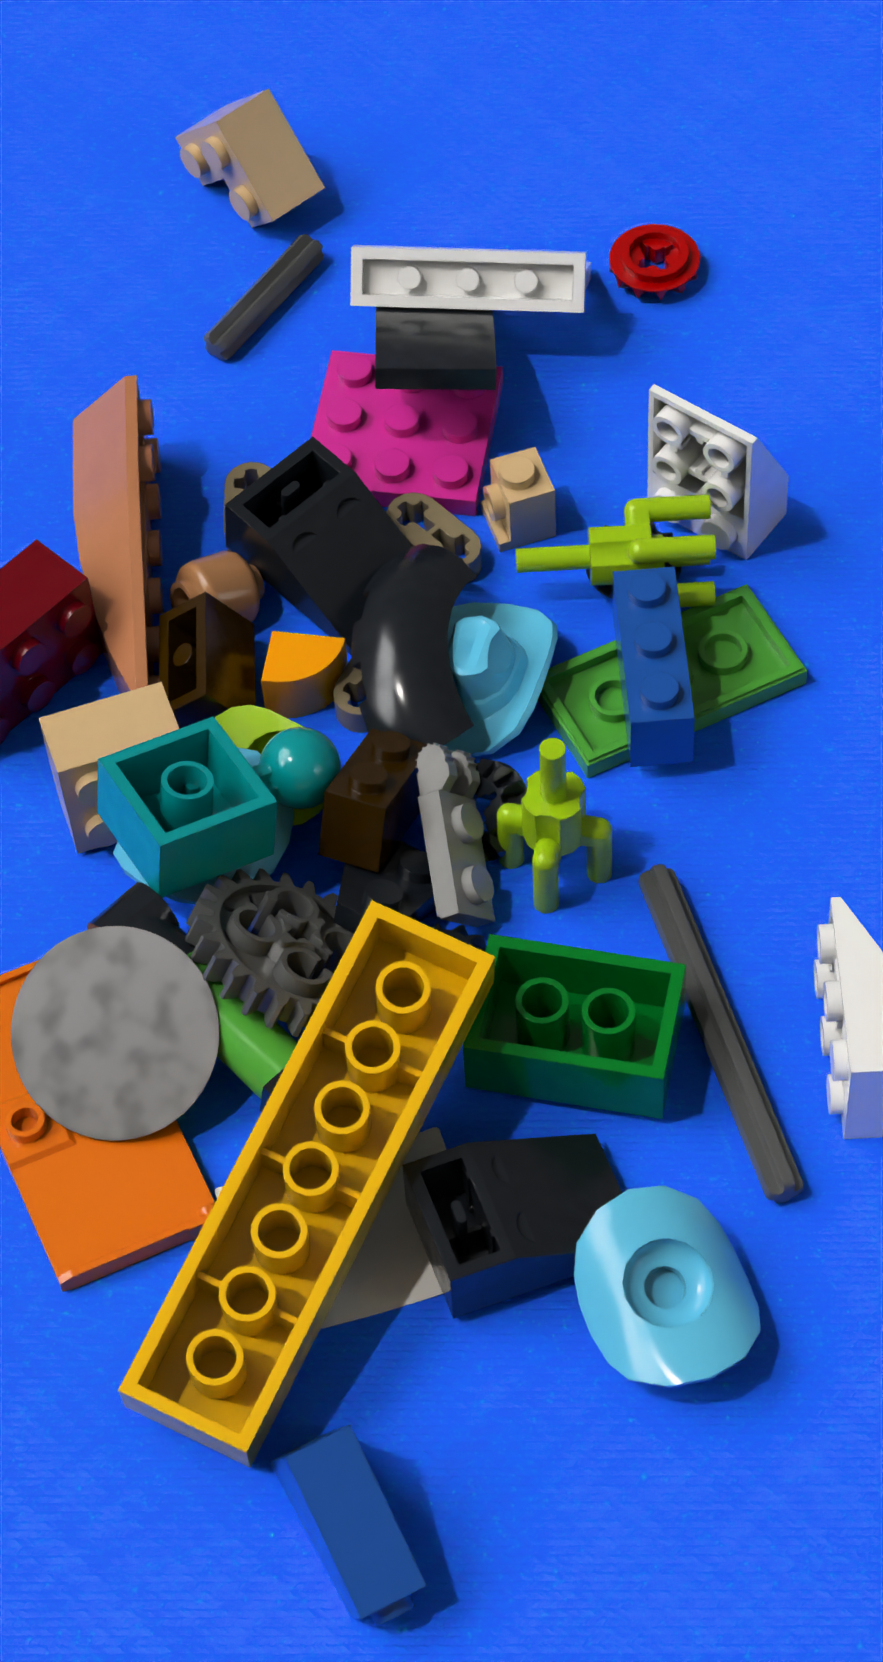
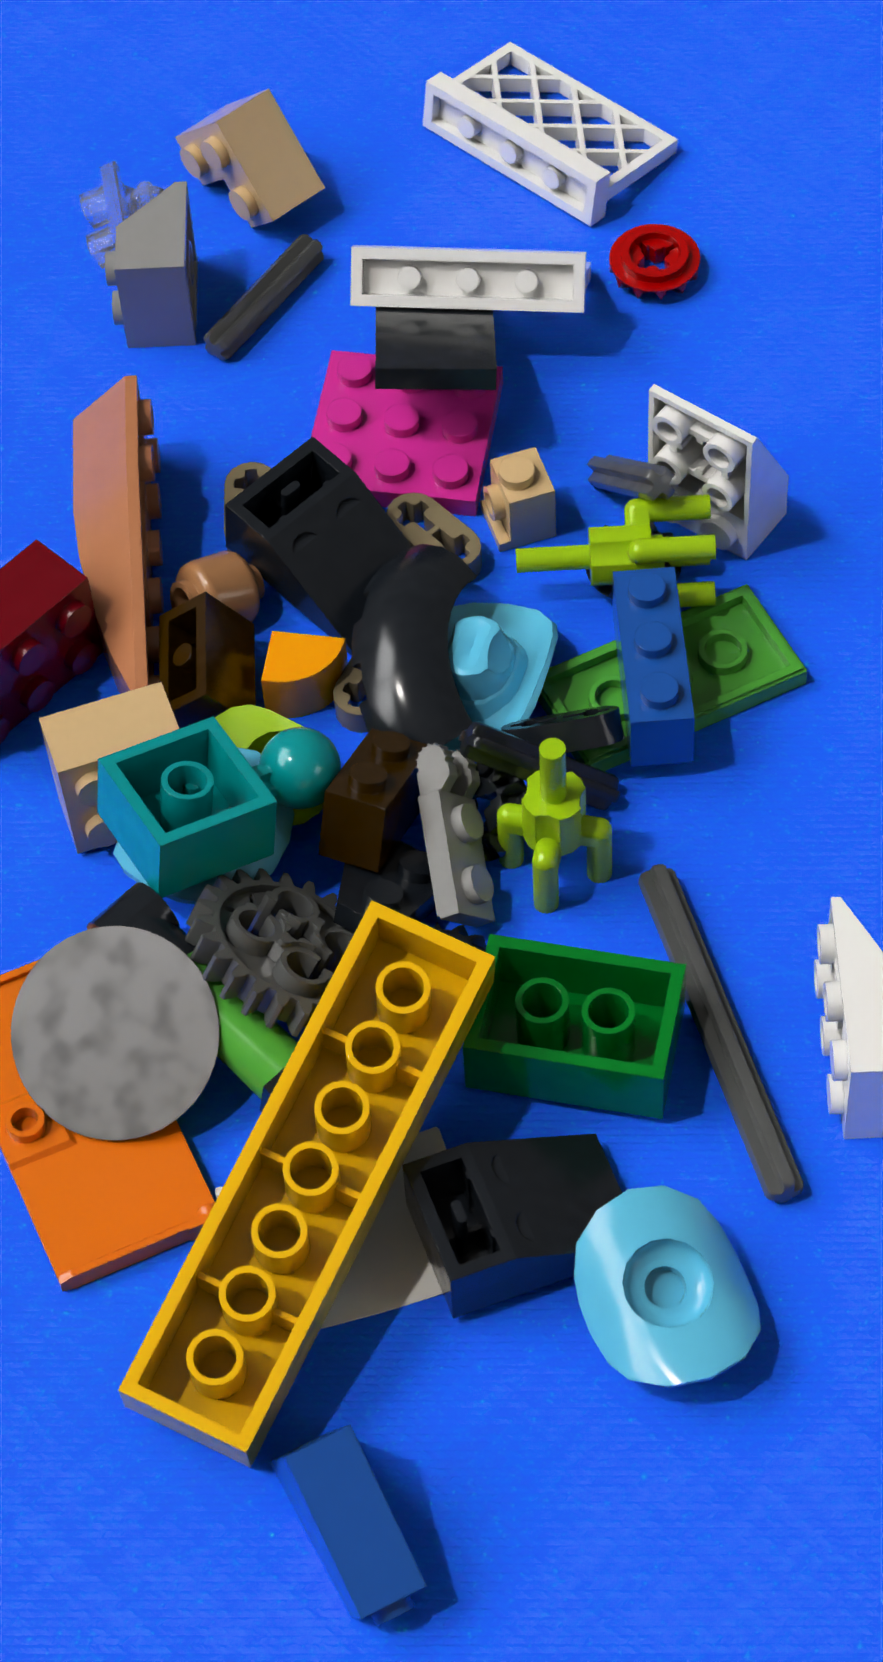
none -> clear hips [79,161,165,269]
none -> slope [105,181,198,348]
none -> white fence [422,42,678,227]
none -> black axle [458,722,620,810]
none -> black beam [501,706,624,753]
none -> dark grey axle [587,455,676,501]

